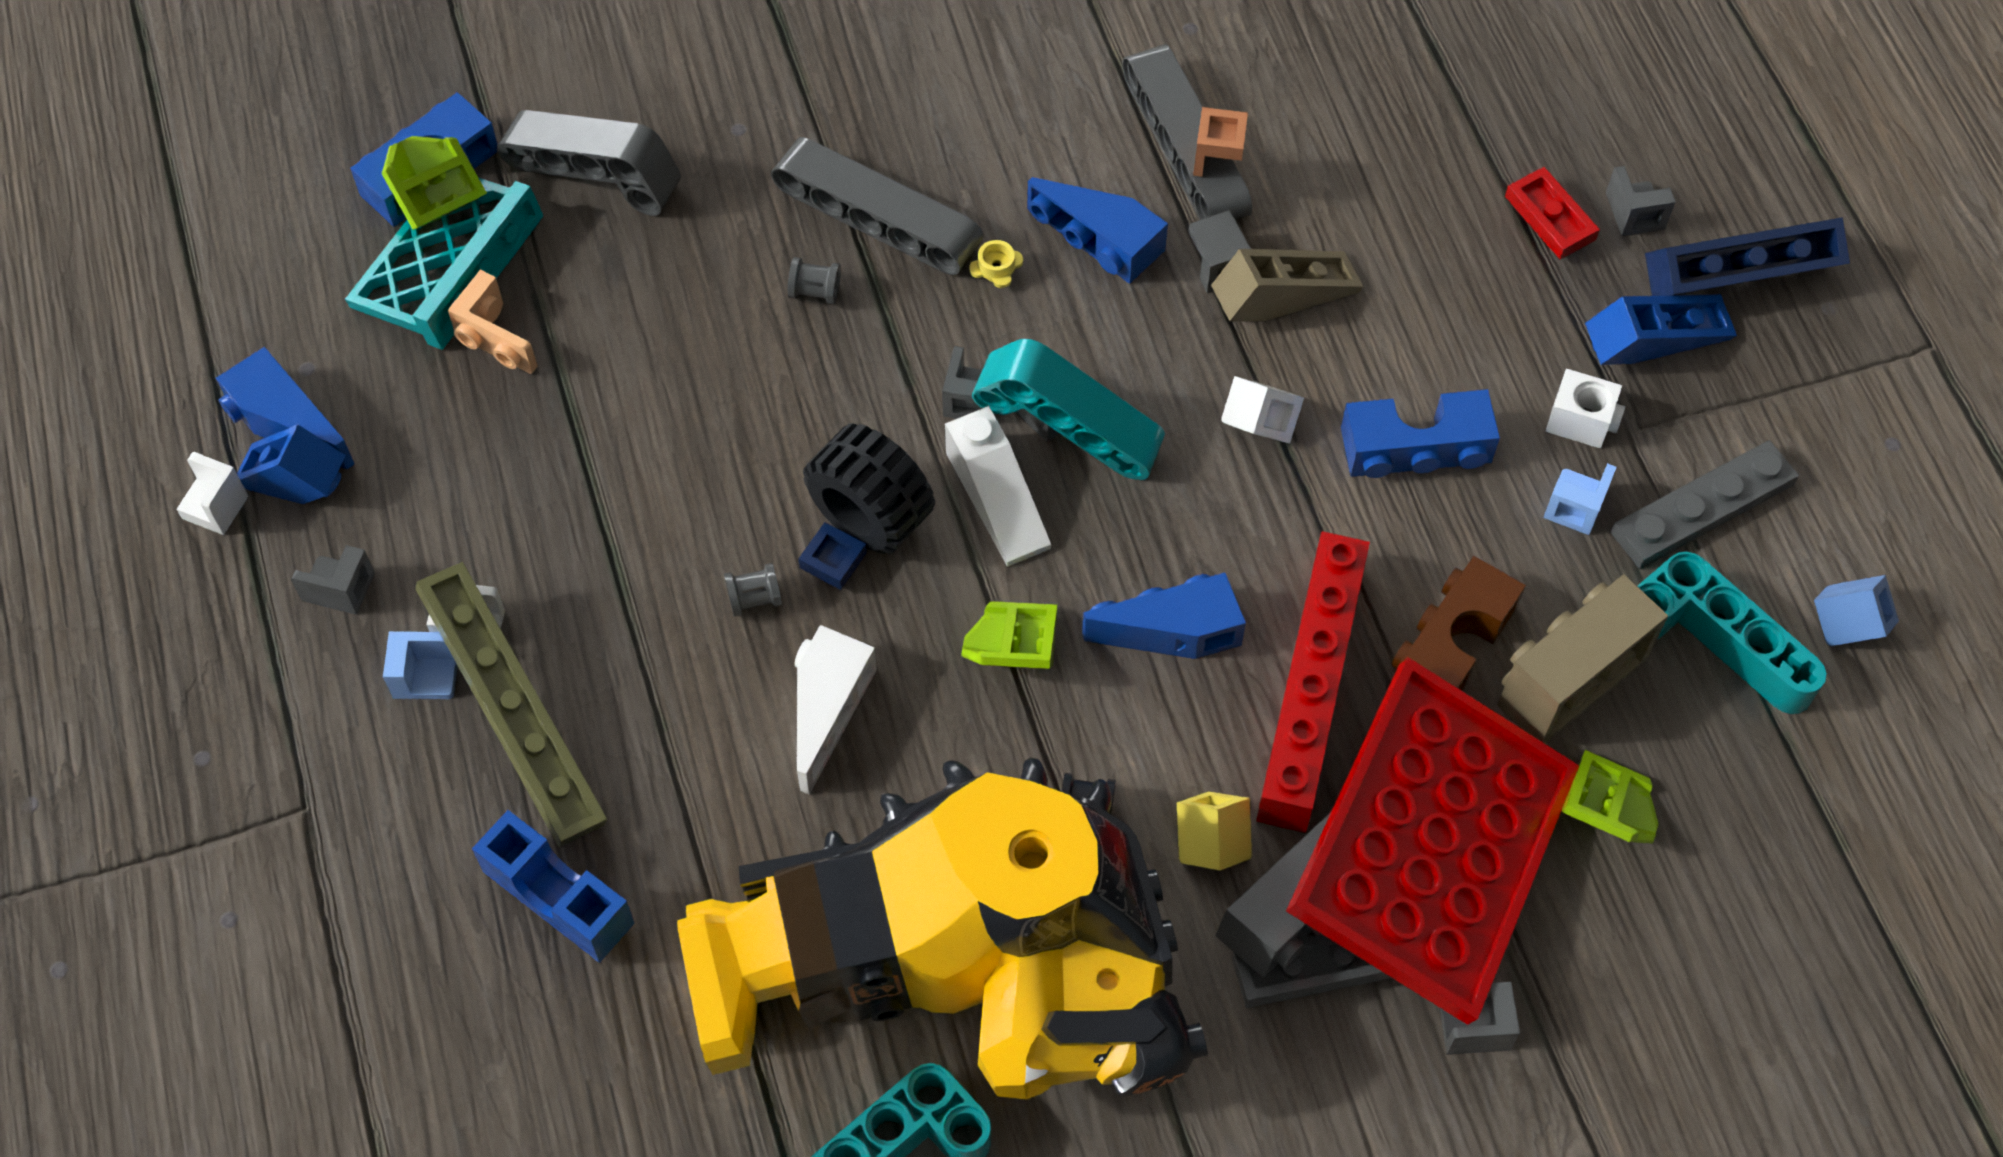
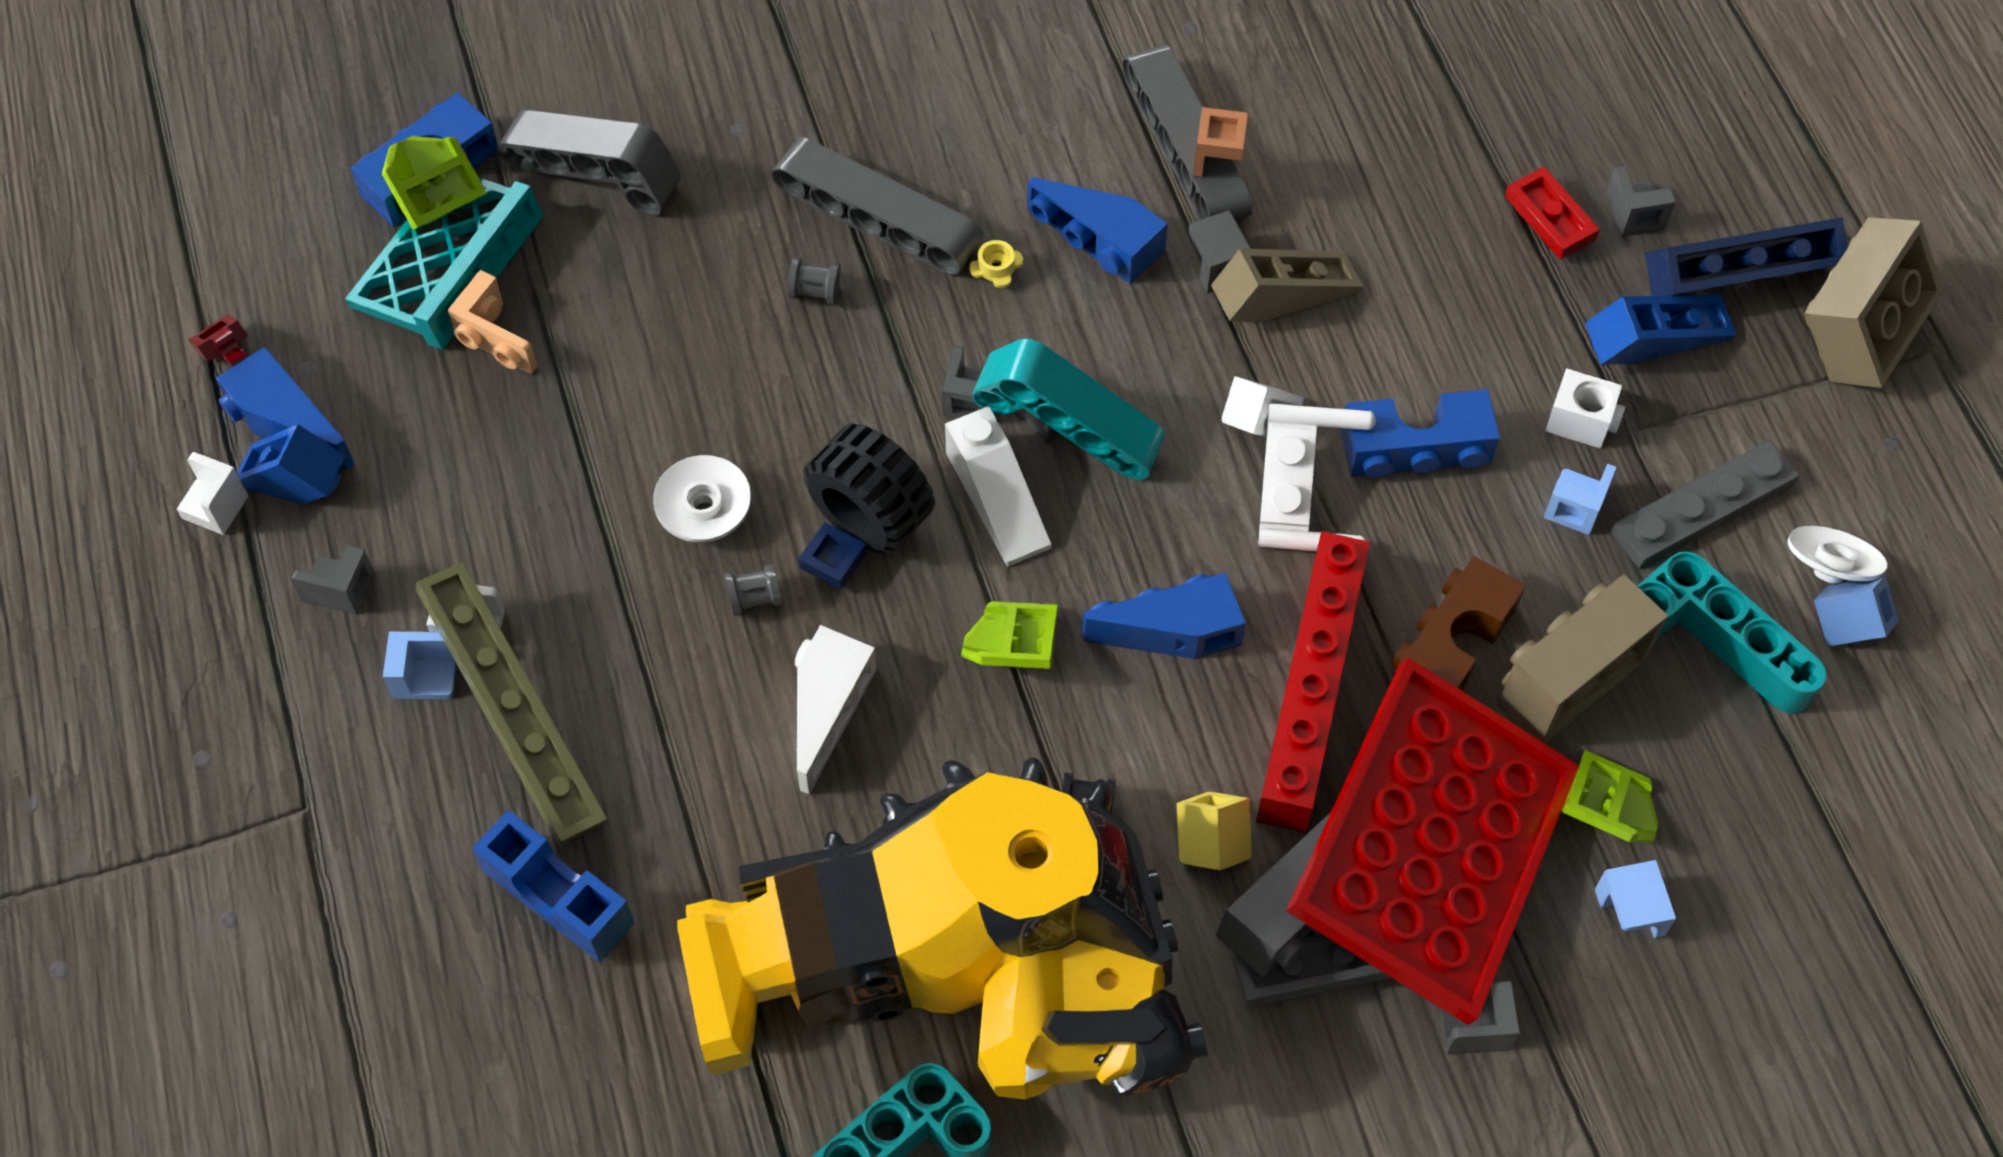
none -> dark red plate [188,314,249,367]
none -> white dish [653,455,751,542]
none -> white plate [1258,404,1376,552]
none -> light blue panel [1595,860,1676,938]
none -> white dish [1788,526,1887,584]
none -> dark tan brick [1805,217,1944,388]

